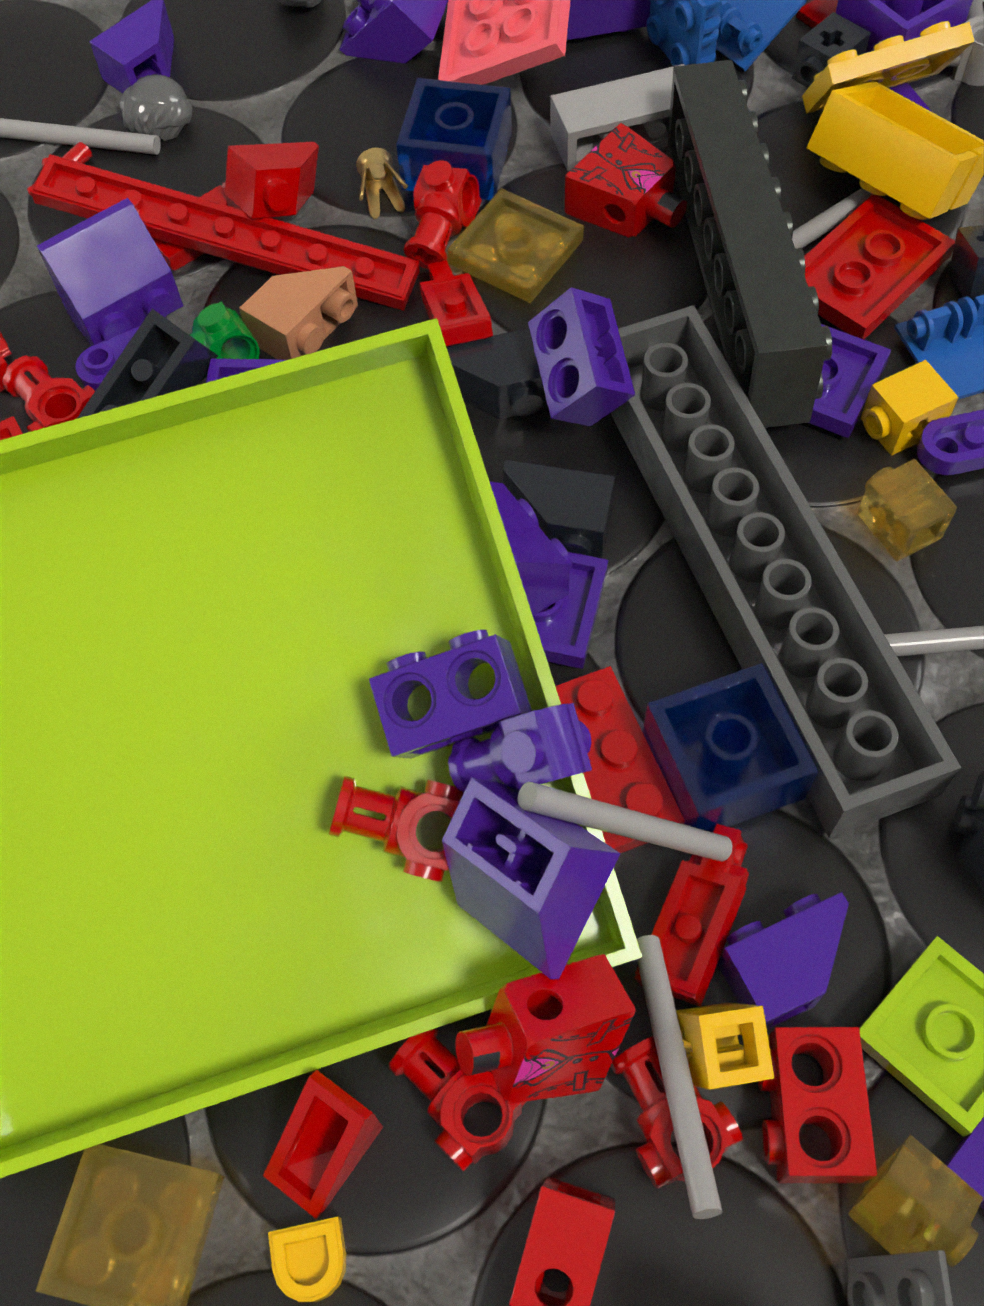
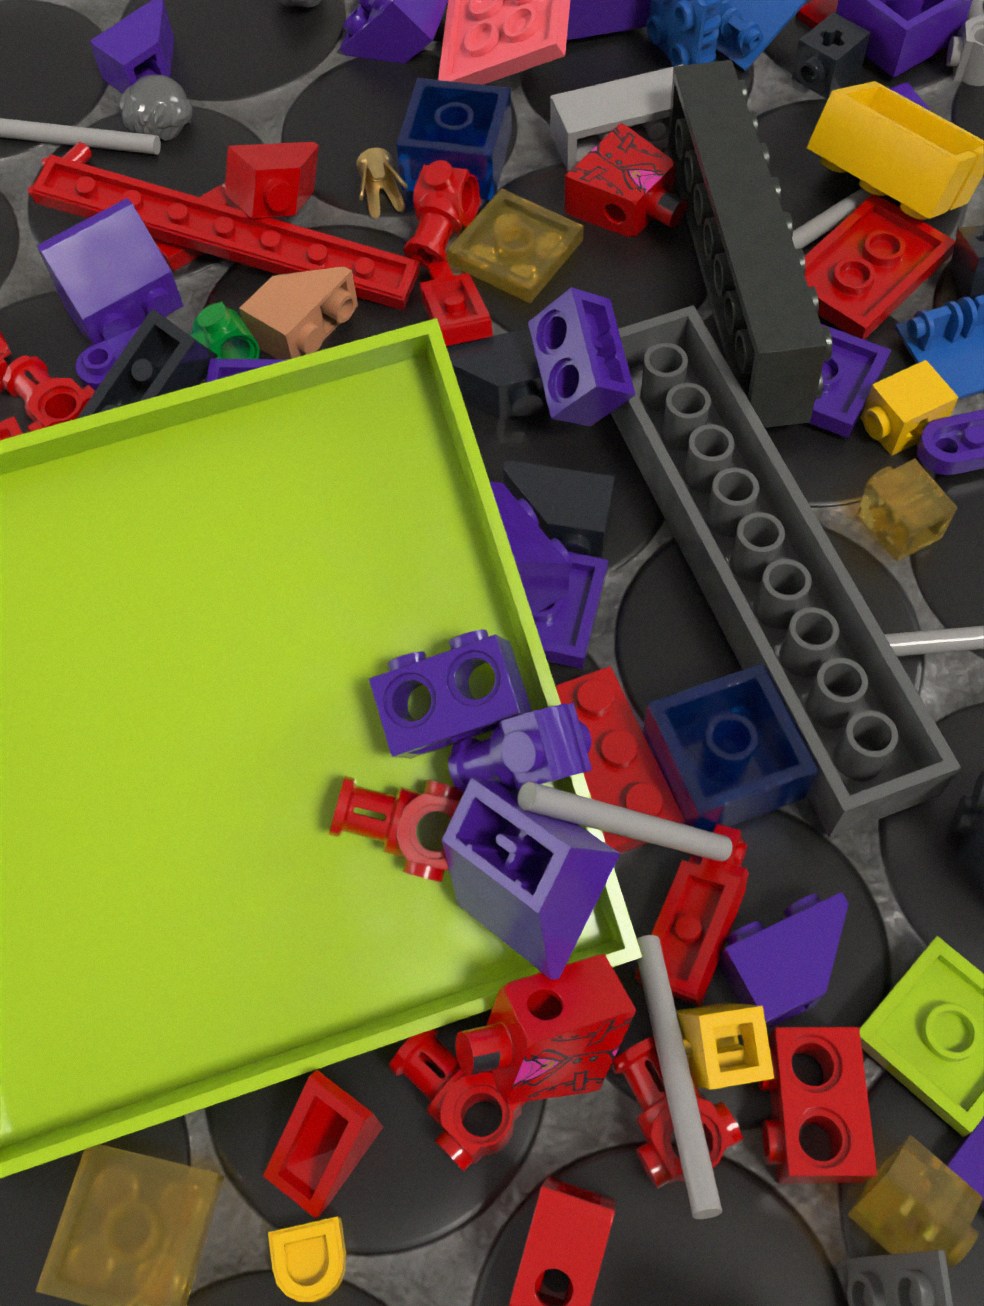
yellow plate [802,21,975,114] -> none

